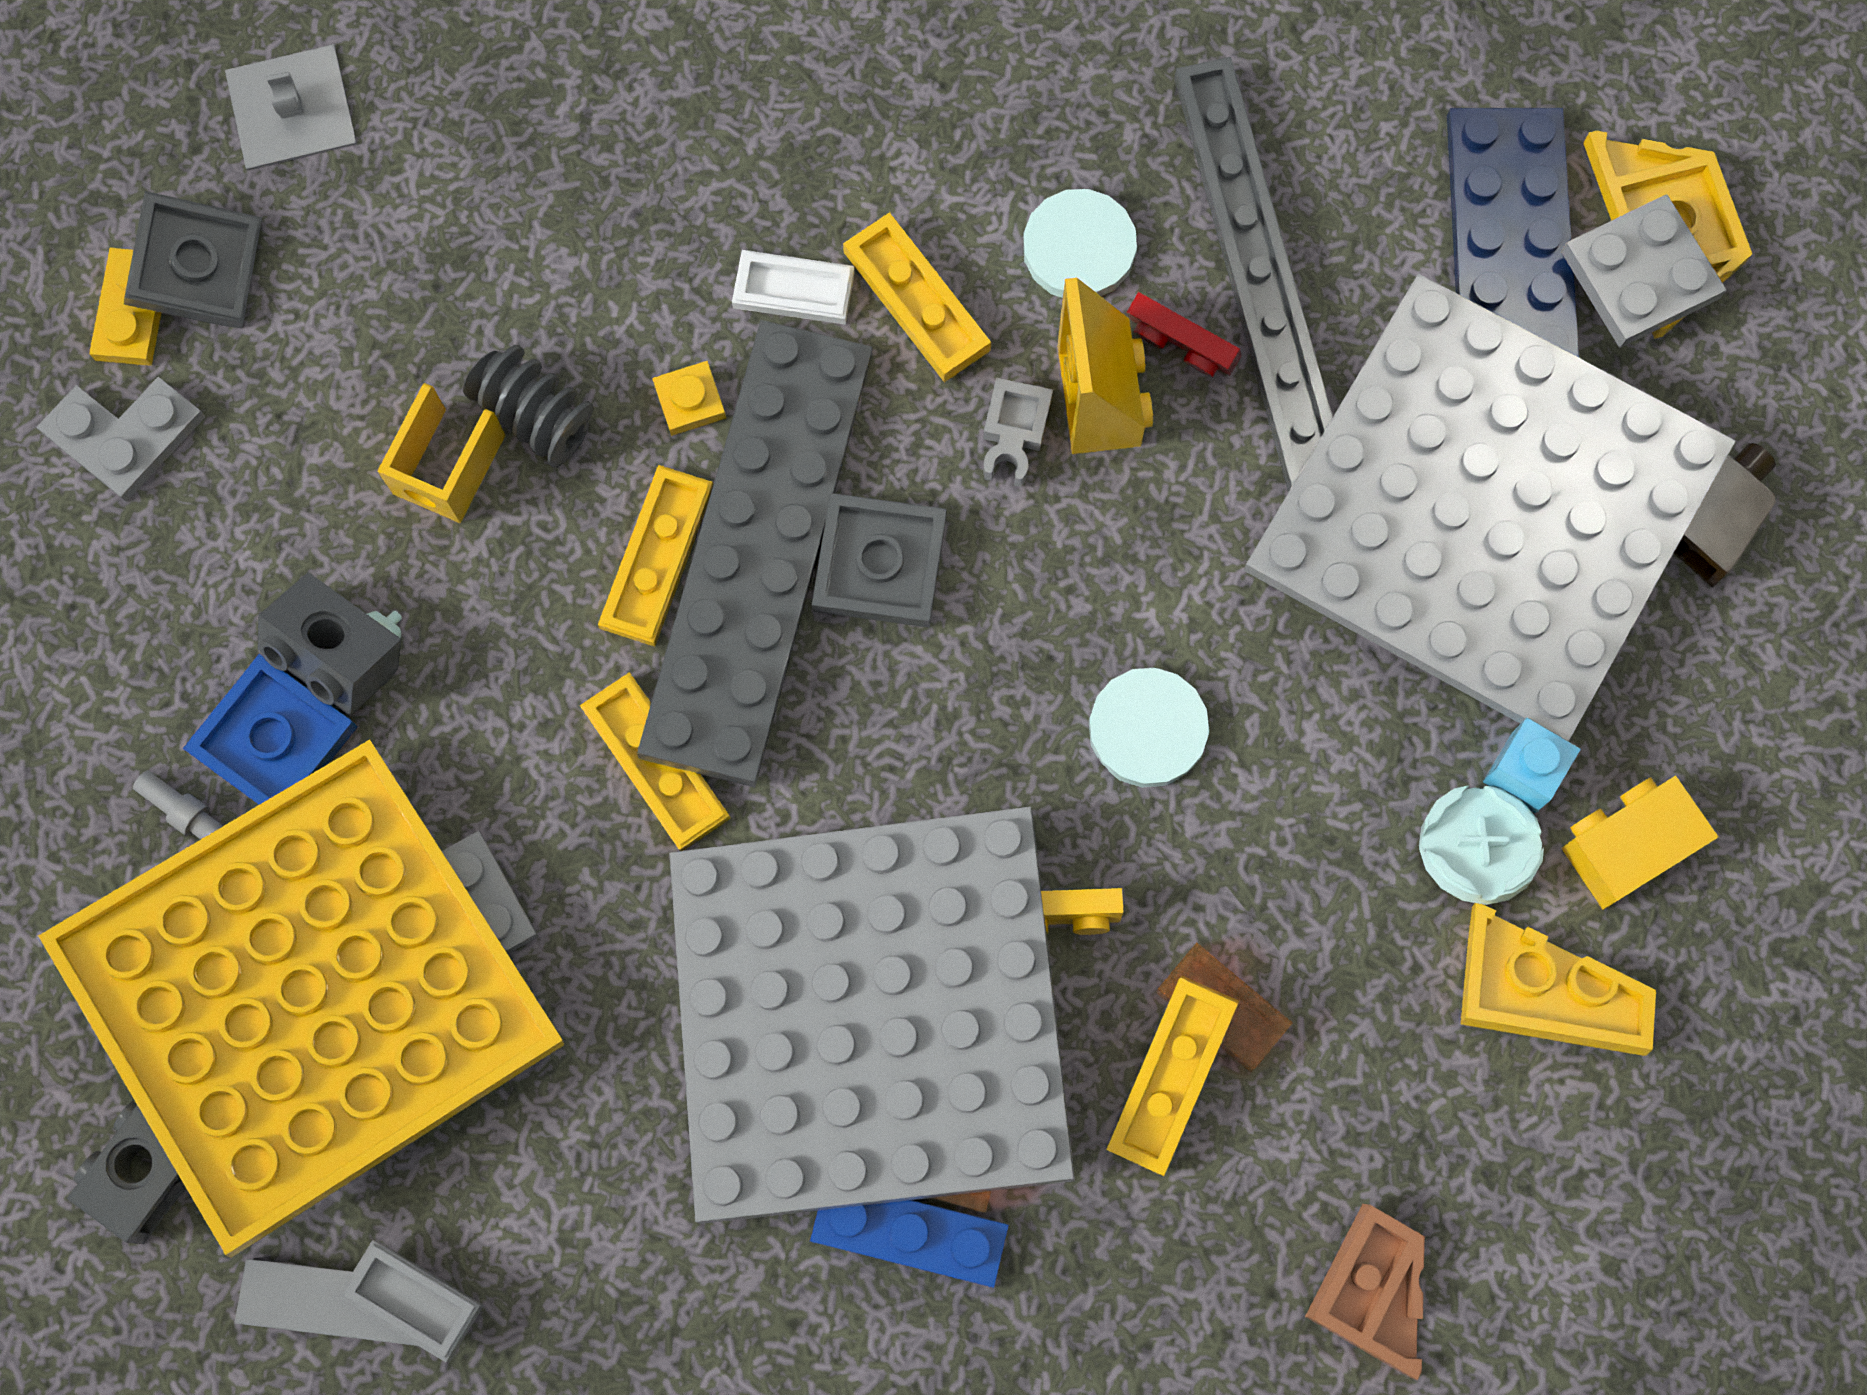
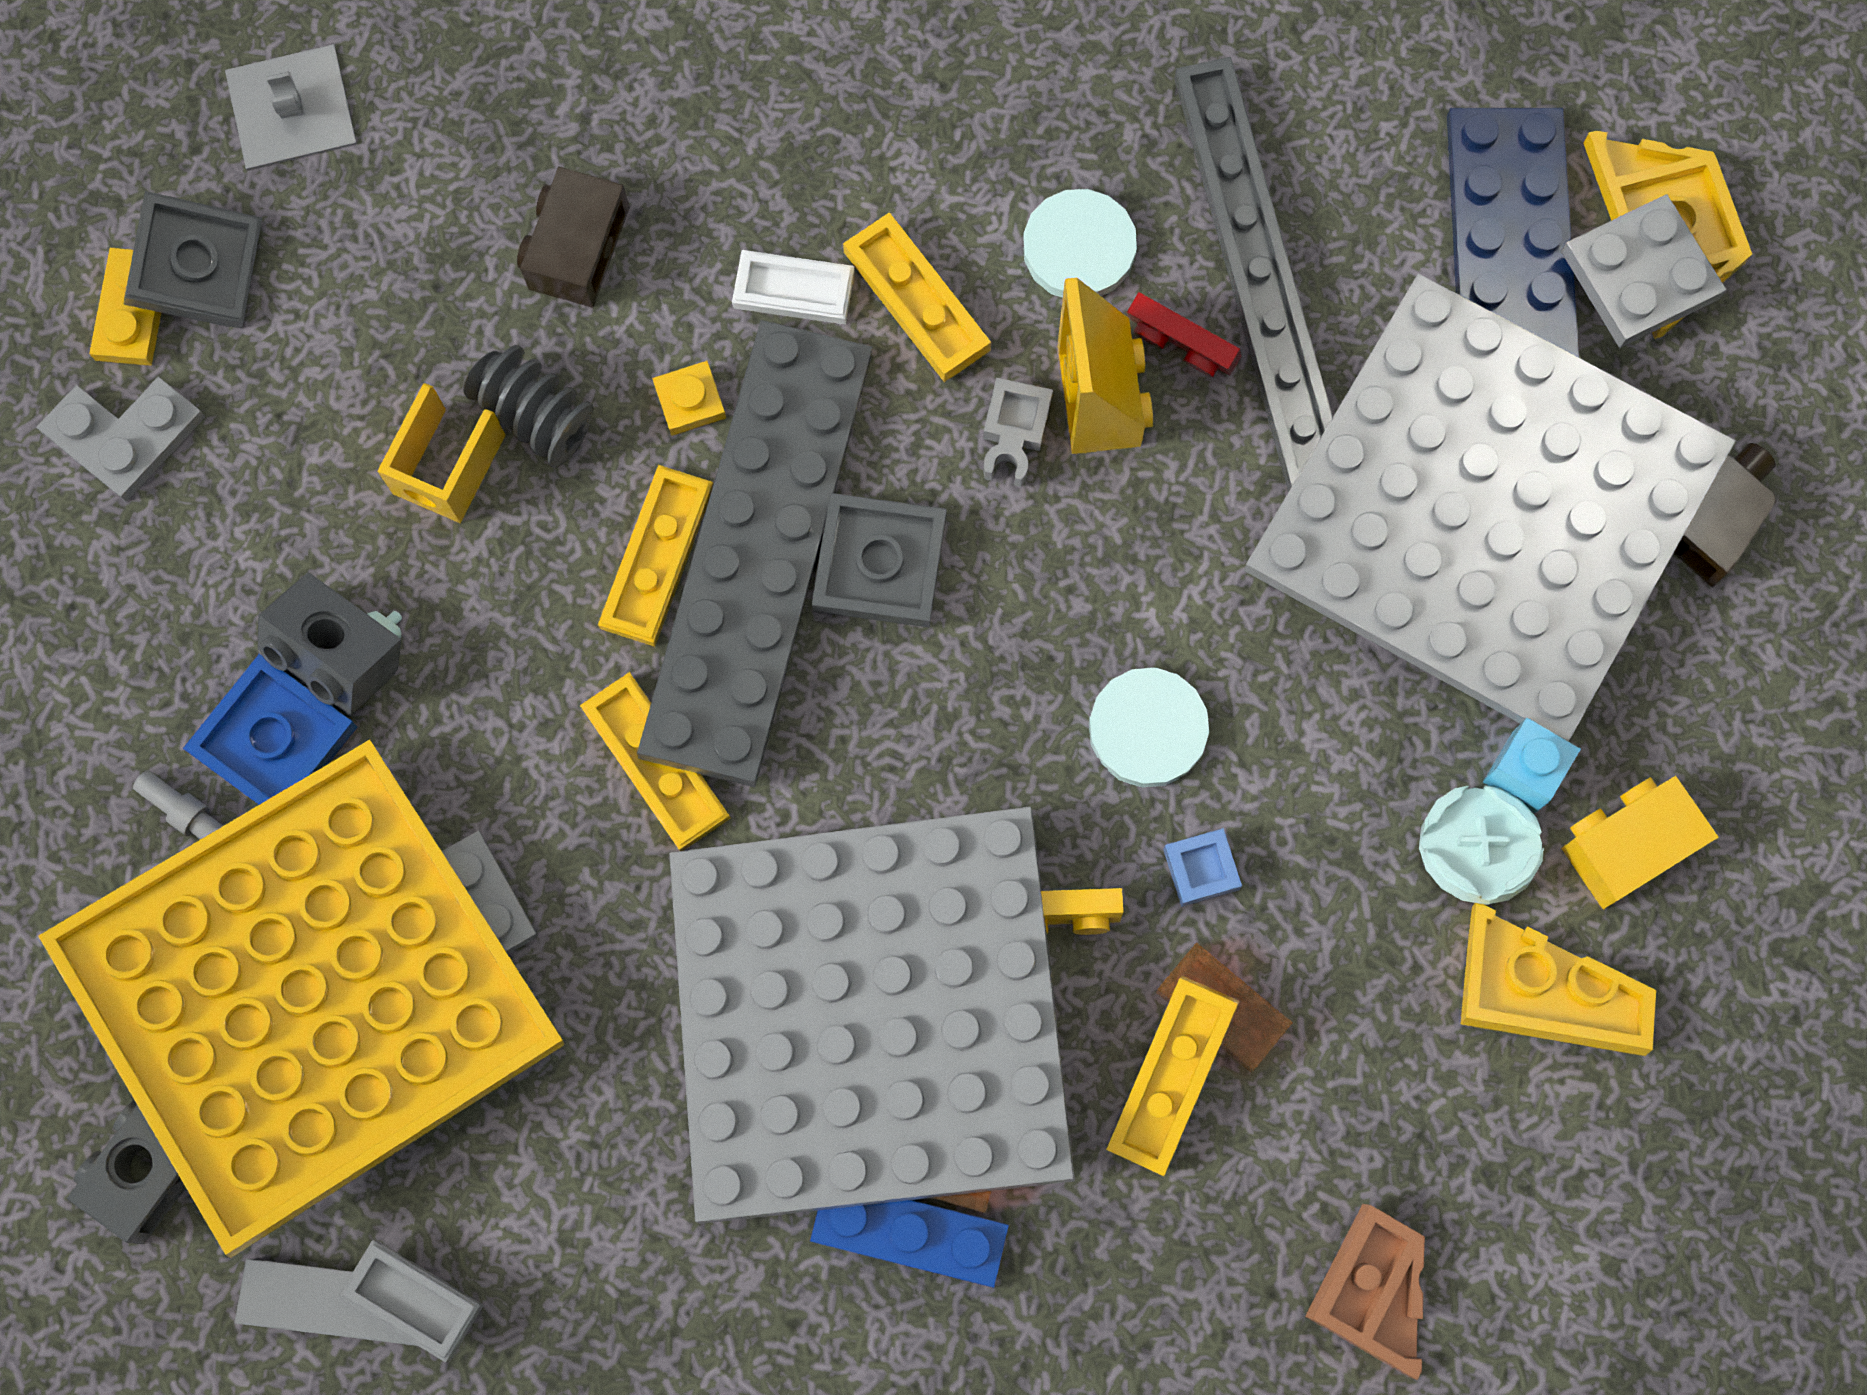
none -> dark brown brick [517,166,630,308]
none -> medium blue plate [1163,828,1242,907]

